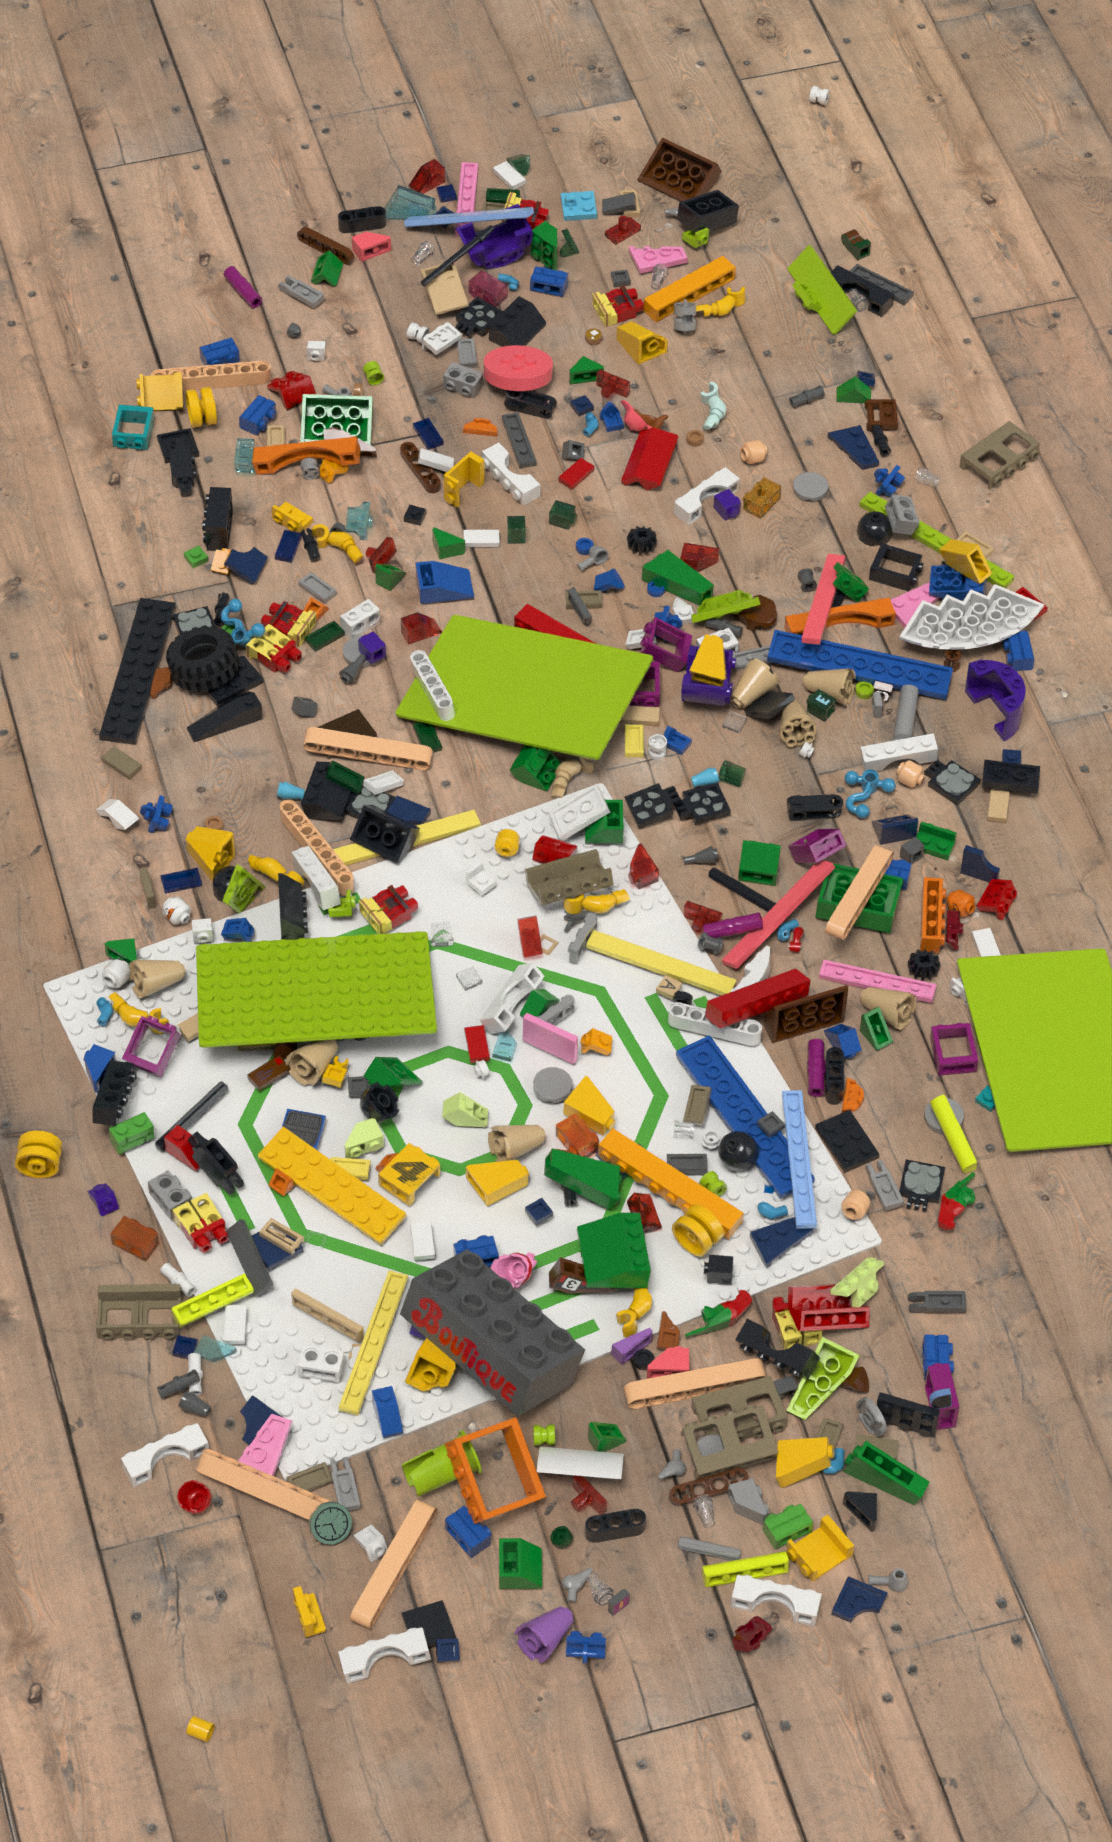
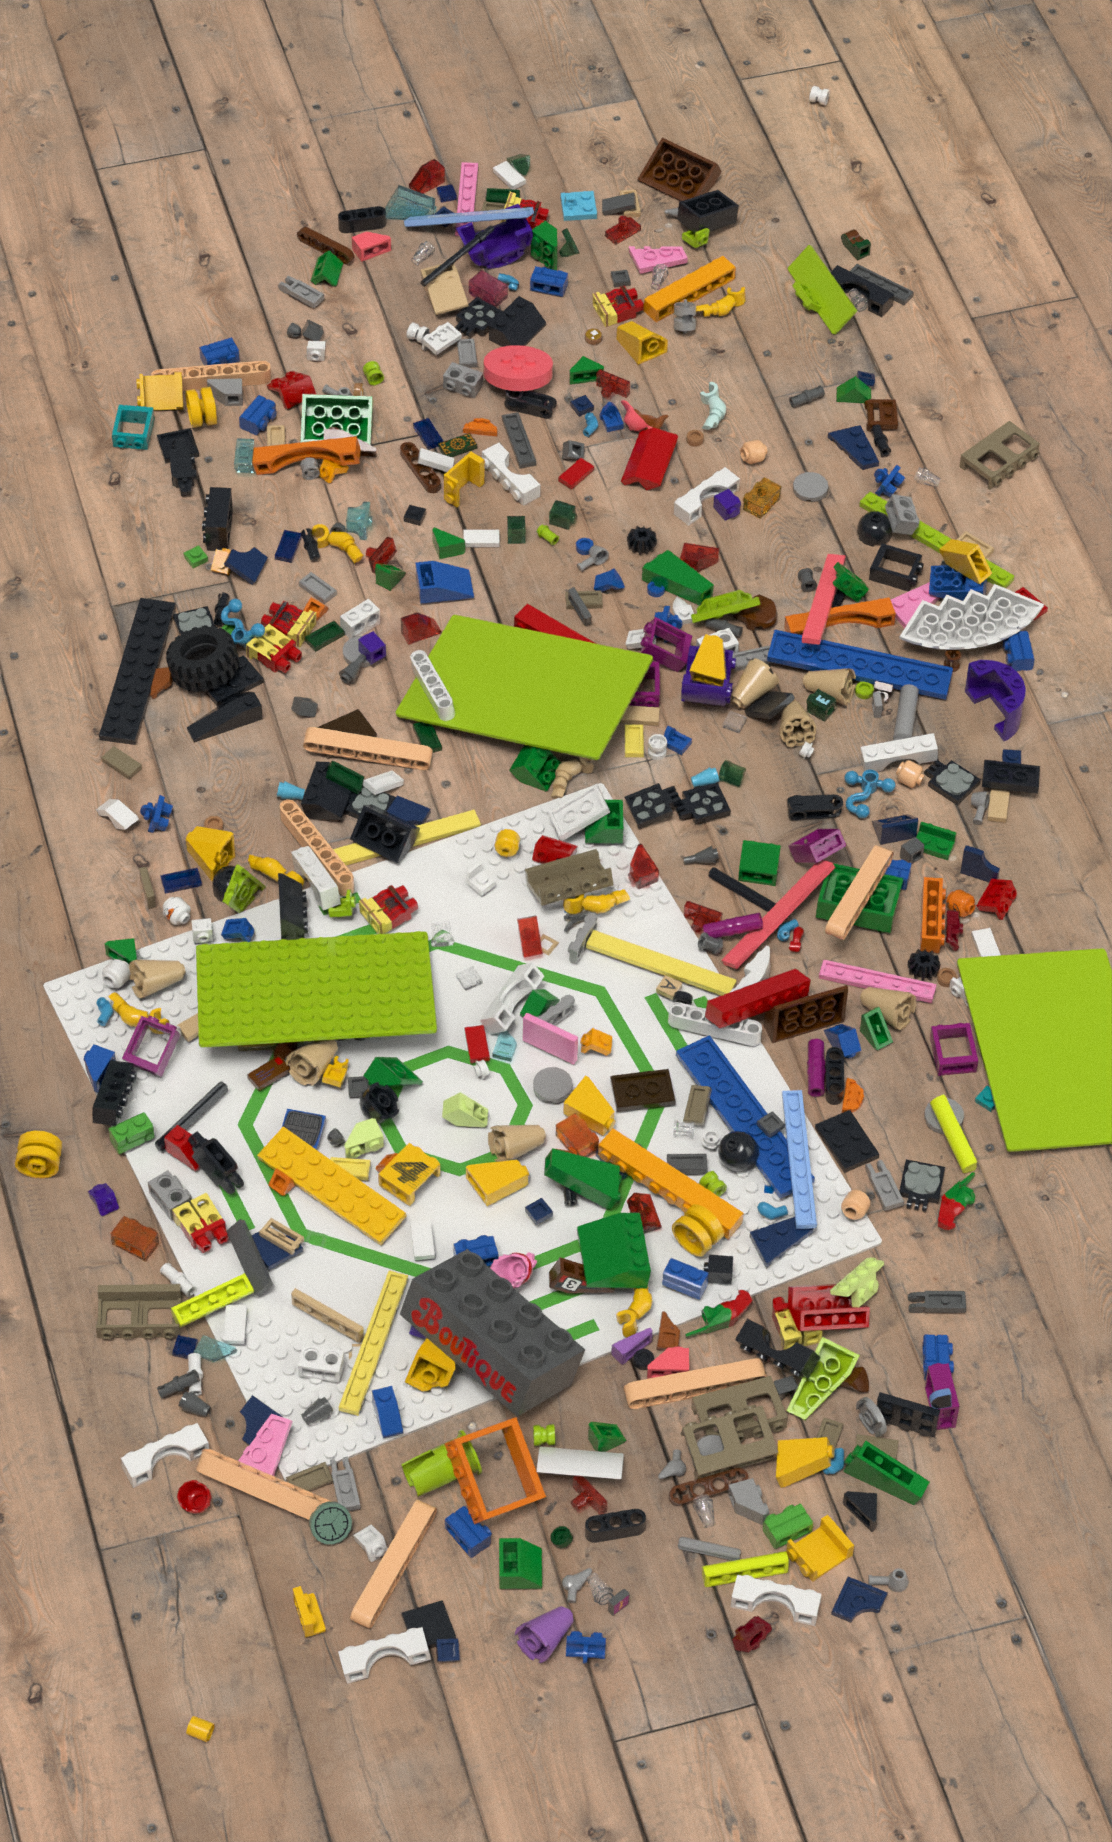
magenta axle [223,266,262,308] -> none
yellow bracket [272,502,313,535] -> none
none -> light grey slope [207,378,243,406]
none -> dark grey cone [301,1397,333,1425]
none -> dark grey slope [302,320,324,341]
none -> dark grey hinge [327,1128,345,1146]
none -> tile [438,433,477,457]
none -> lime pin [537,524,559,546]
none -> dark brown tile [610,1069,675,1112]
none -> blue brick [662,1258,709,1300]
none -> medium nougat tile [937,968,957,987]
none -> light grey bar [971,791,990,825]

